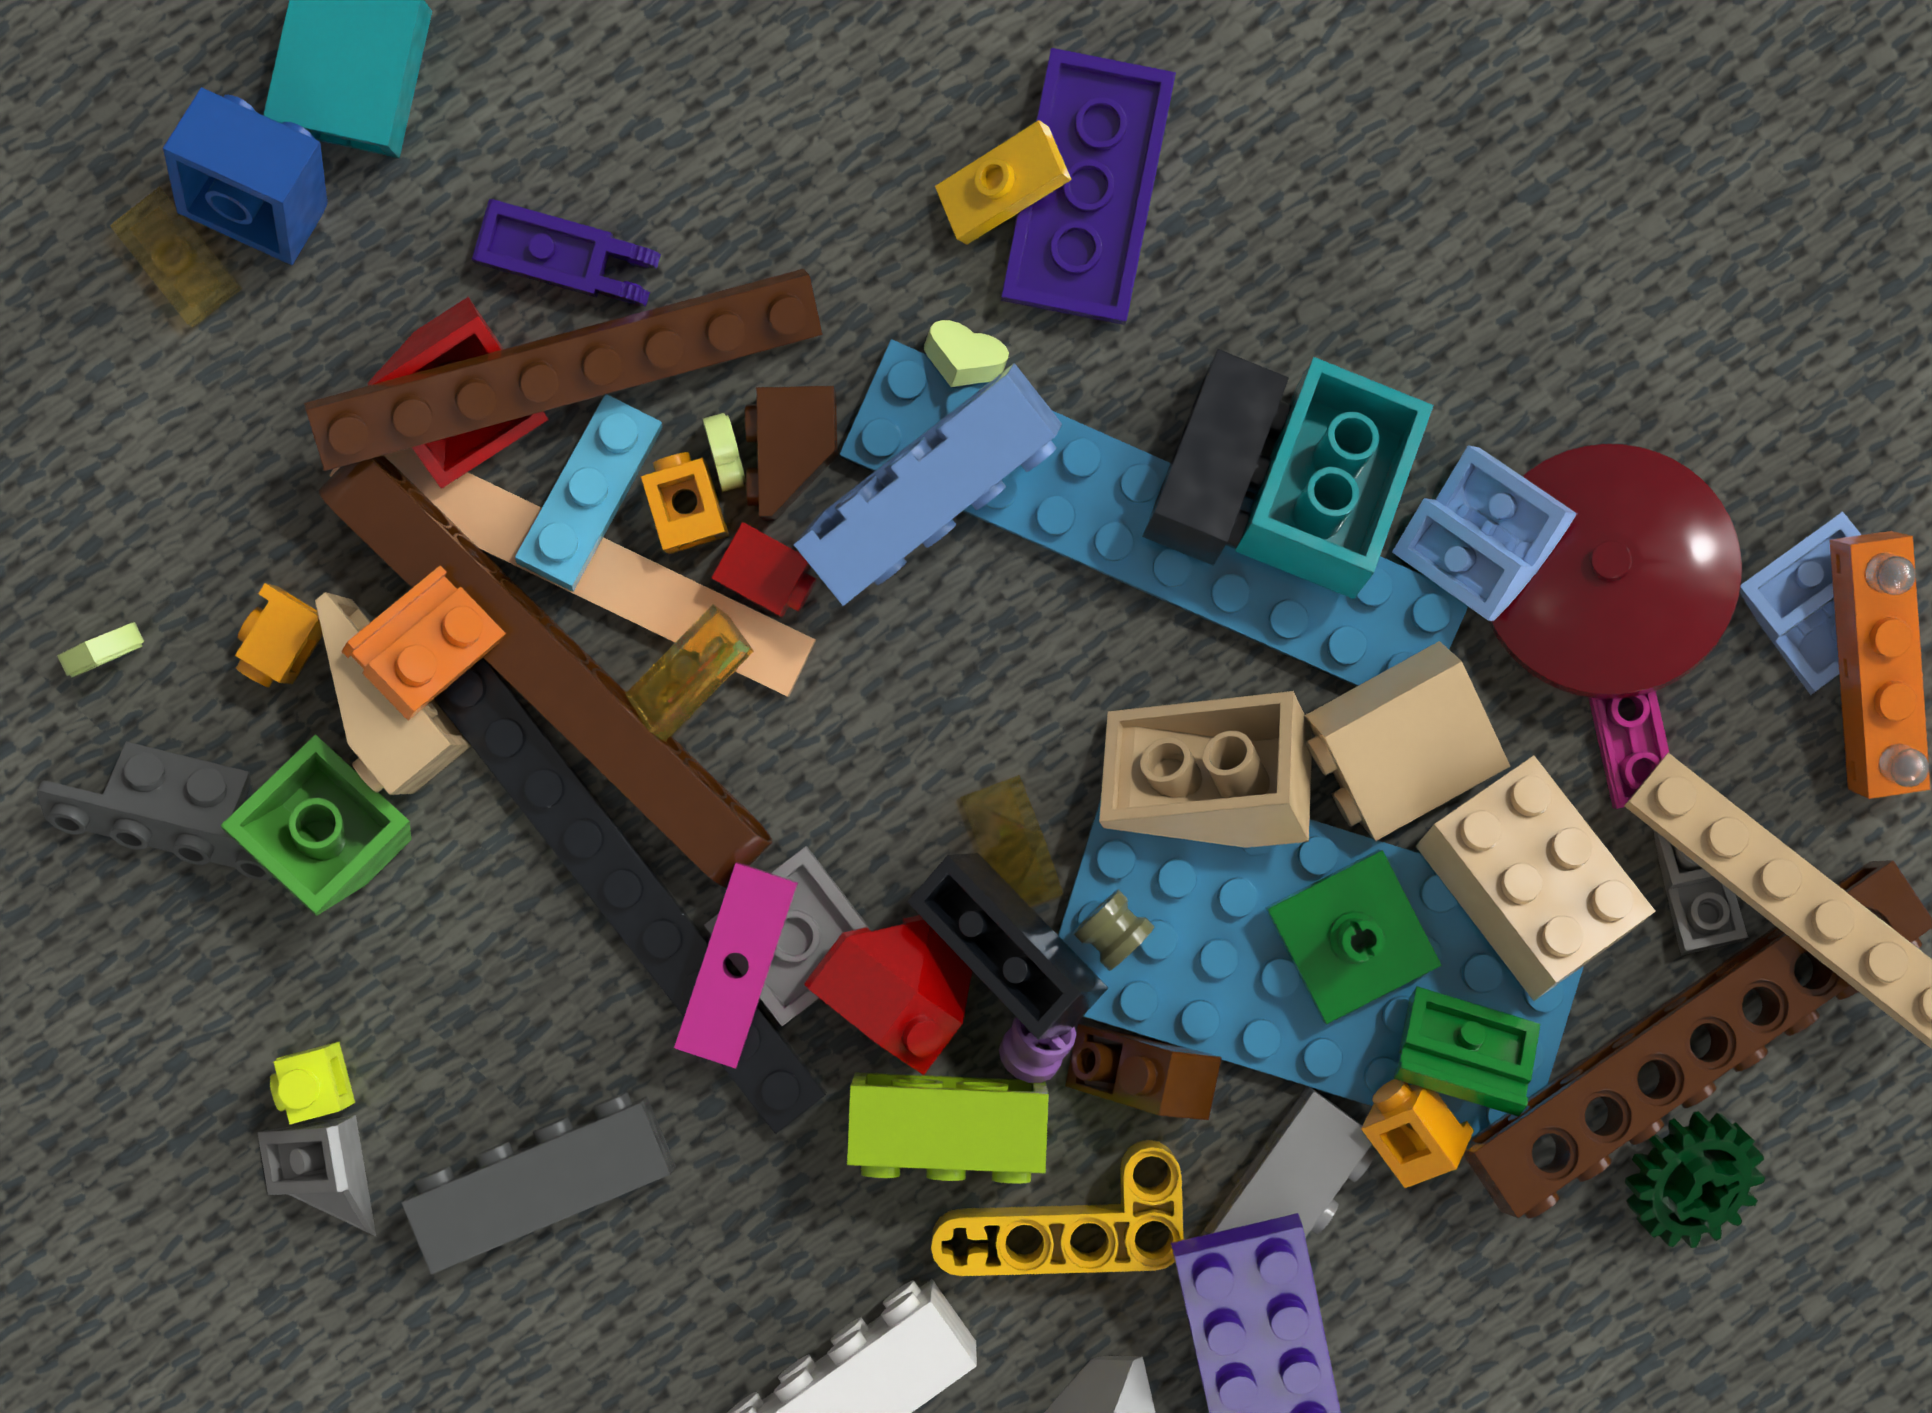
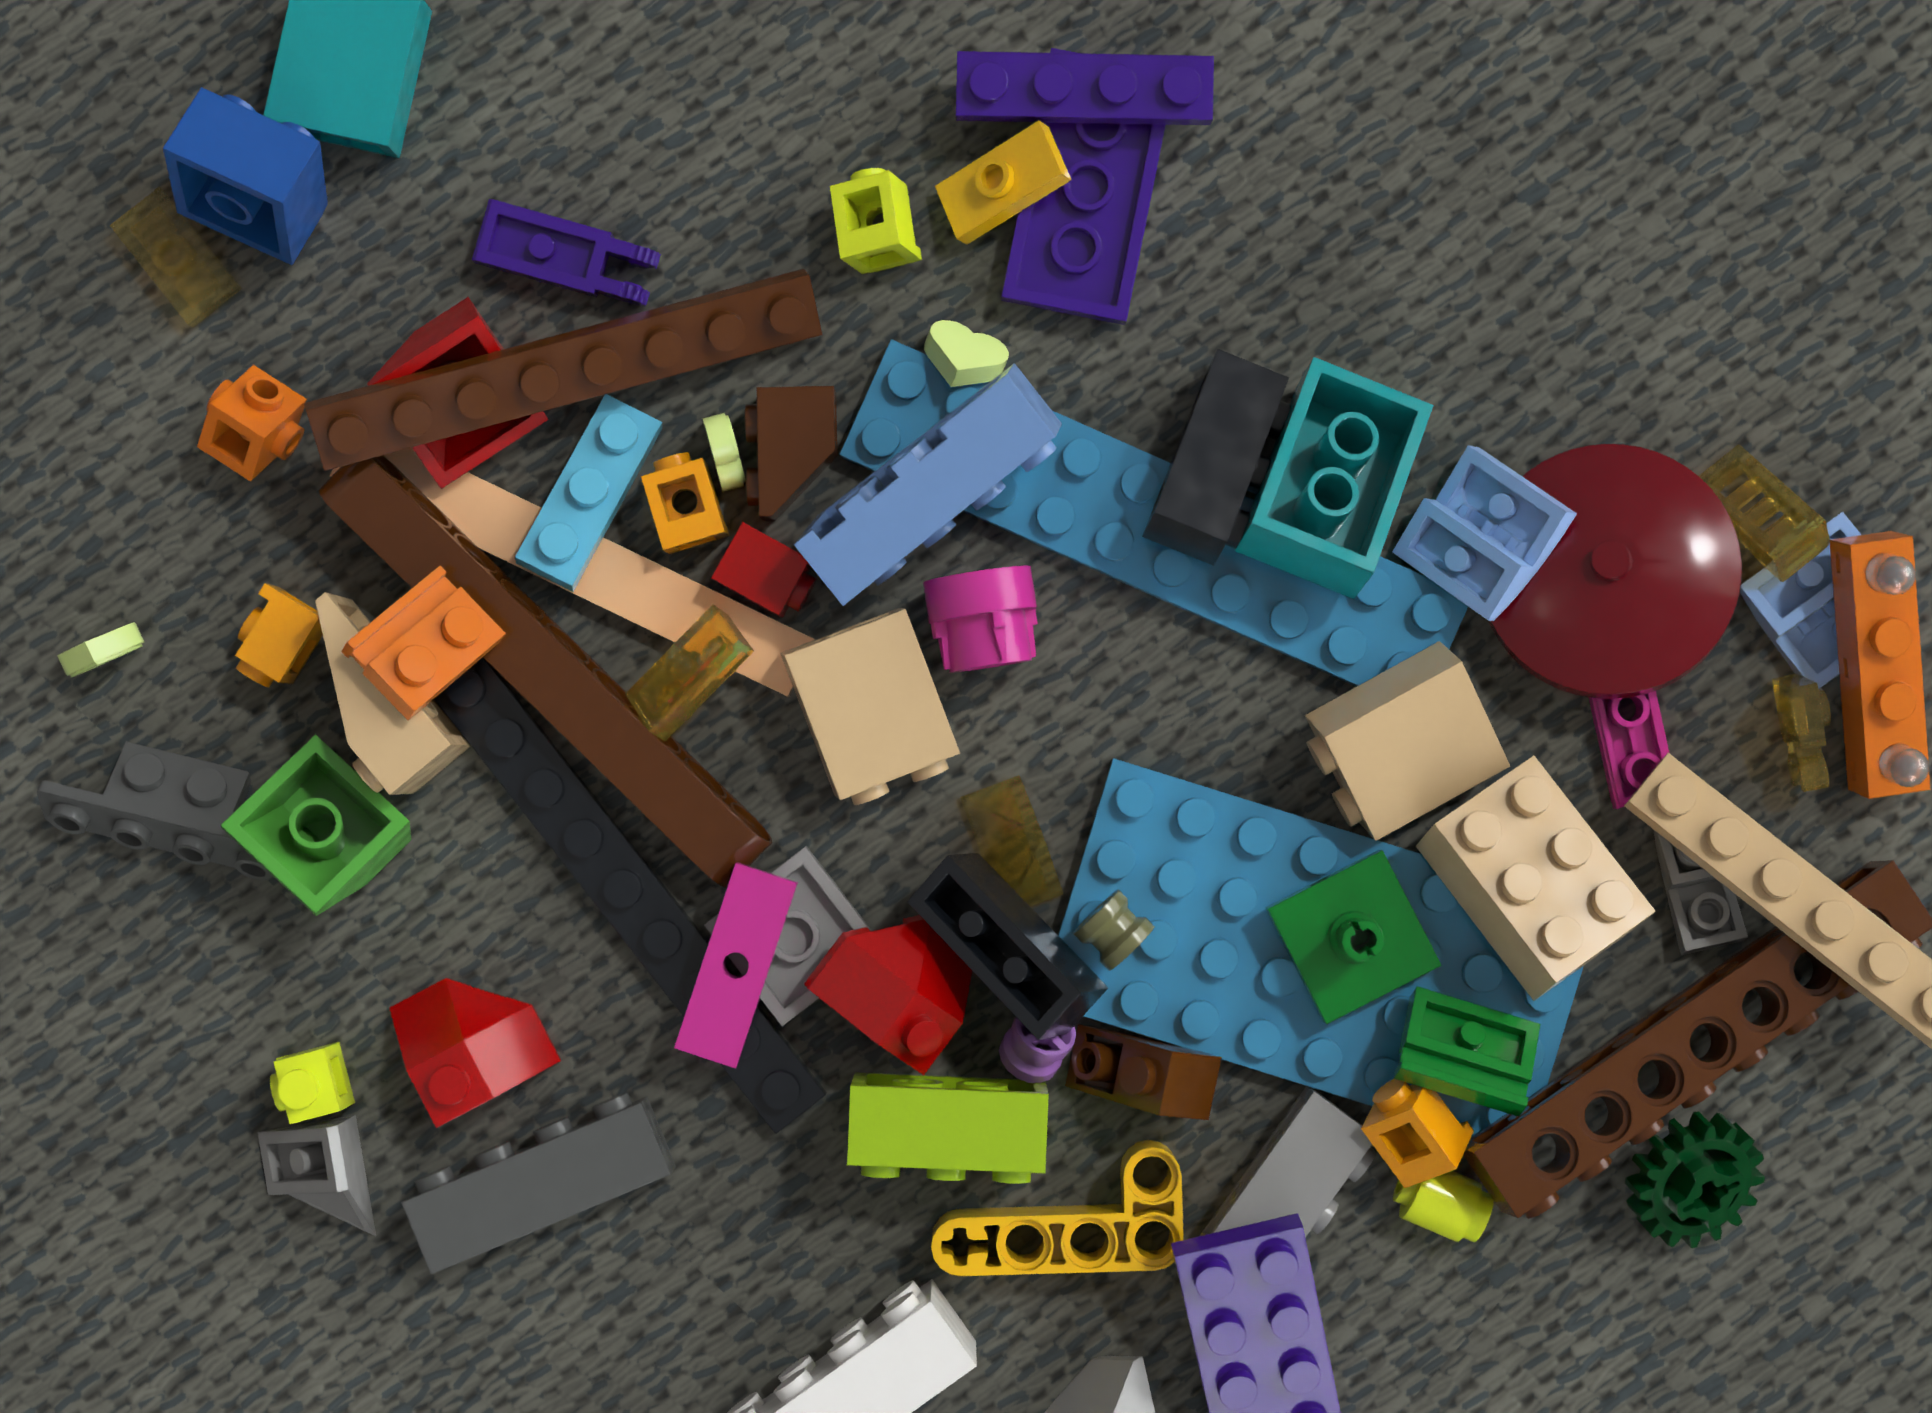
tan slope [1099,691,1312,848] -> none
none -> orange brick [197,365,307,482]
none -> red slope [389,978,562,1128]
none -> tan brick [780,608,960,805]
none -> neon yellow brick [830,168,922,274]
none -> dark pink piece [923,565,1038,673]
none -> dark purple plate [956,51,1214,125]
none -> neon yellow brick [1393,1171,1494,1243]
none -> clear yellow slope [1699,444,1830,582]
none -> clear yellow plate [1772,674,1831,792]

